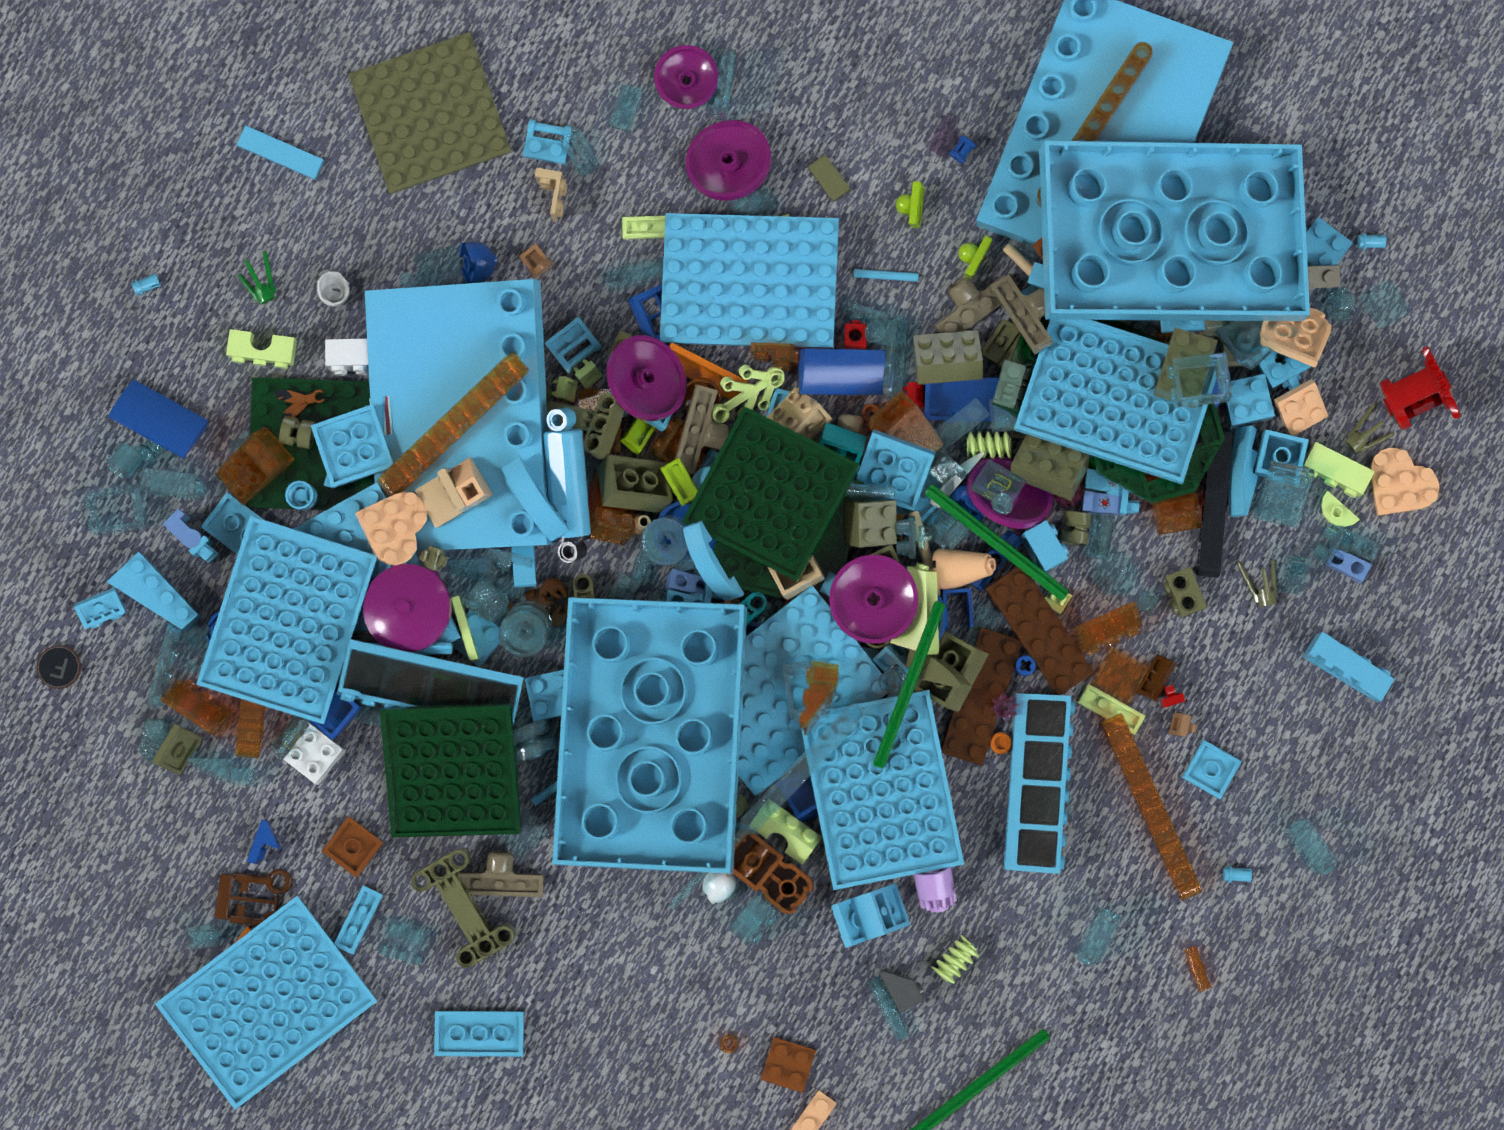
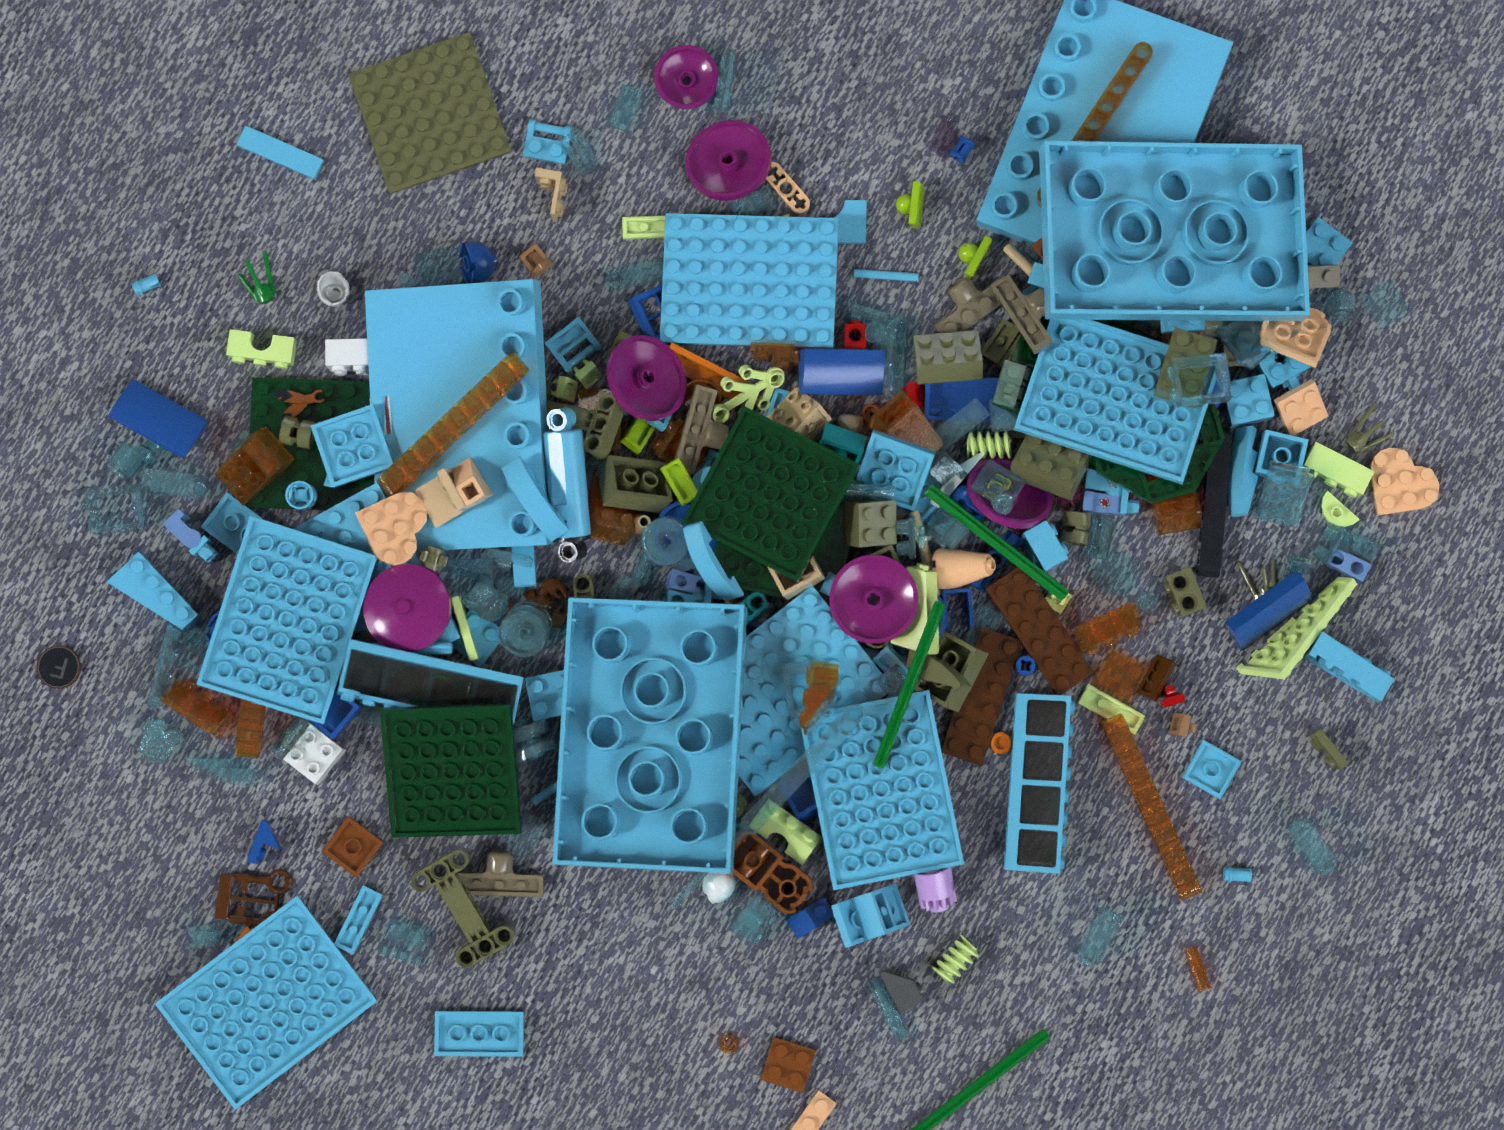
medium azure bracket [74,587,126,629] -> none
olive tile [152,724,202,775] -> none
olive tile [808,154,850,202] -> none
clear pink gear [990,693,1019,722] -> none
medium azure pin [1357,233,1386,250] -> none
red piece [1379,346,1462,430] -> none
none -> light nougat beam [765,162,810,215]
none -> blue slope [786,897,834,939]
none -> medium azure tile [834,200,867,244]
none -> blue slope [1225,571,1311,651]
none -> yellowish green wing [1236,577,1357,680]
none -> olive plate [1309,729,1349,770]

